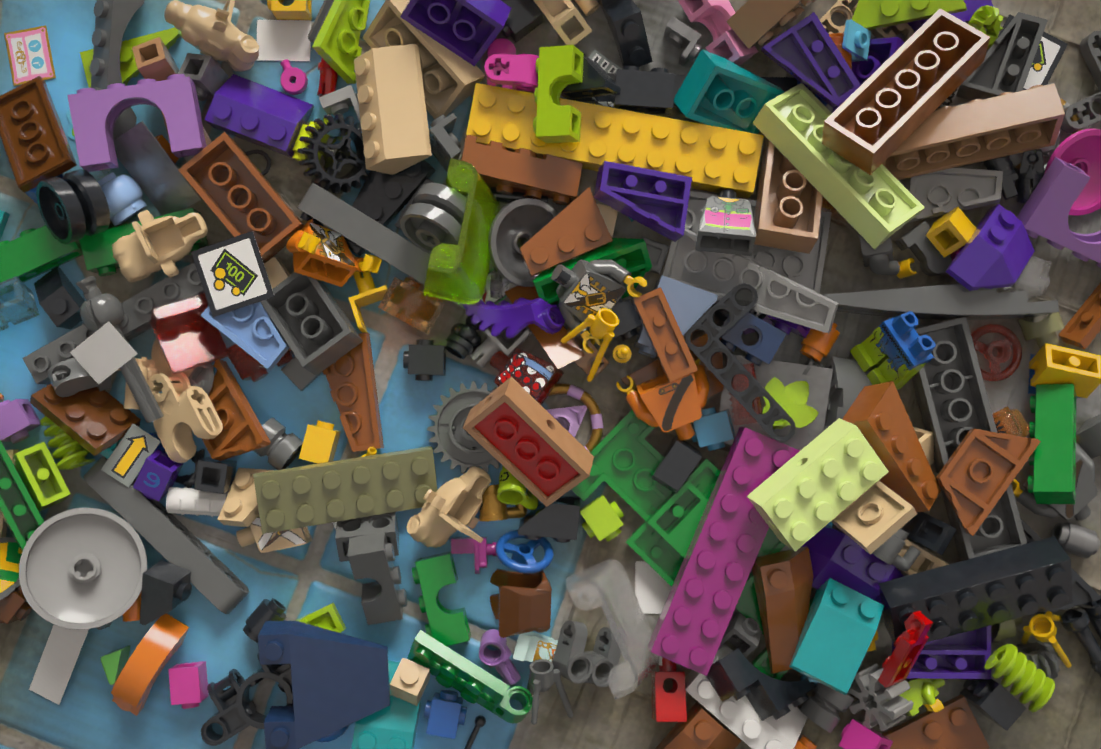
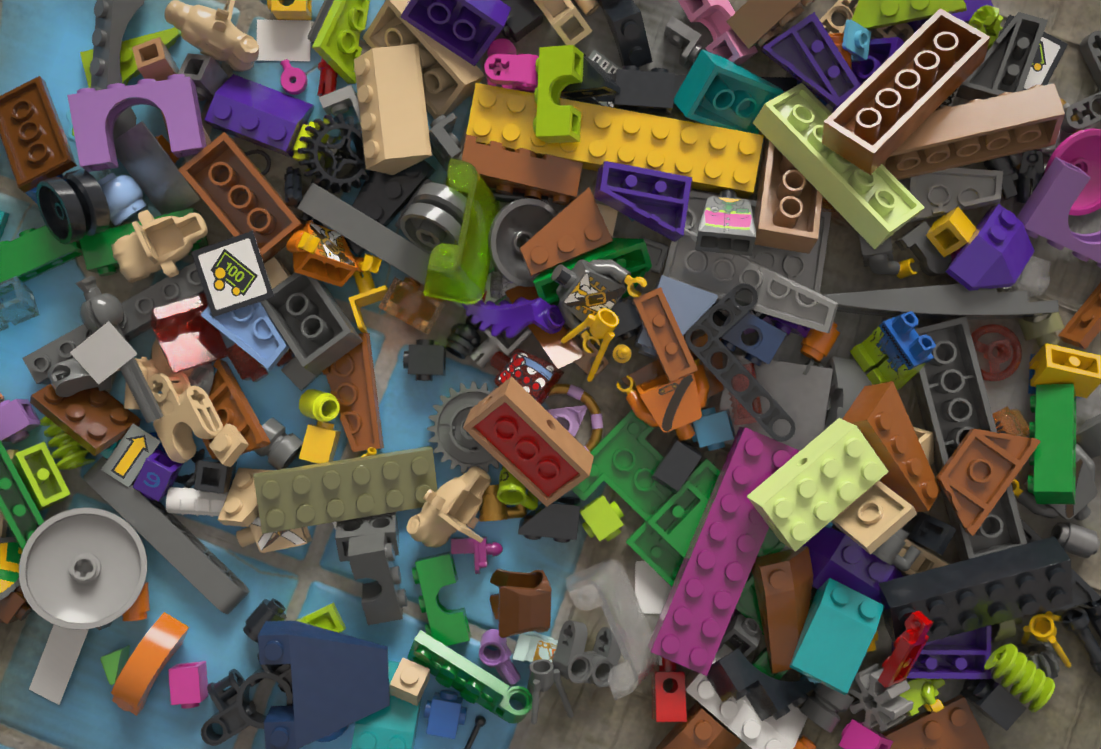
sticker [4,25,56,86] -> none
black slope [34,266,85,329] -> none
black slope [140,560,192,625] -> none
blue piece [495,530,554,573] -> none
lime plate [762,377,819,429] -> none
none -> tan plate [209,423,249,467]
none -> black axle [284,166,303,208]
none -> neon yellow brick [299,389,340,422]

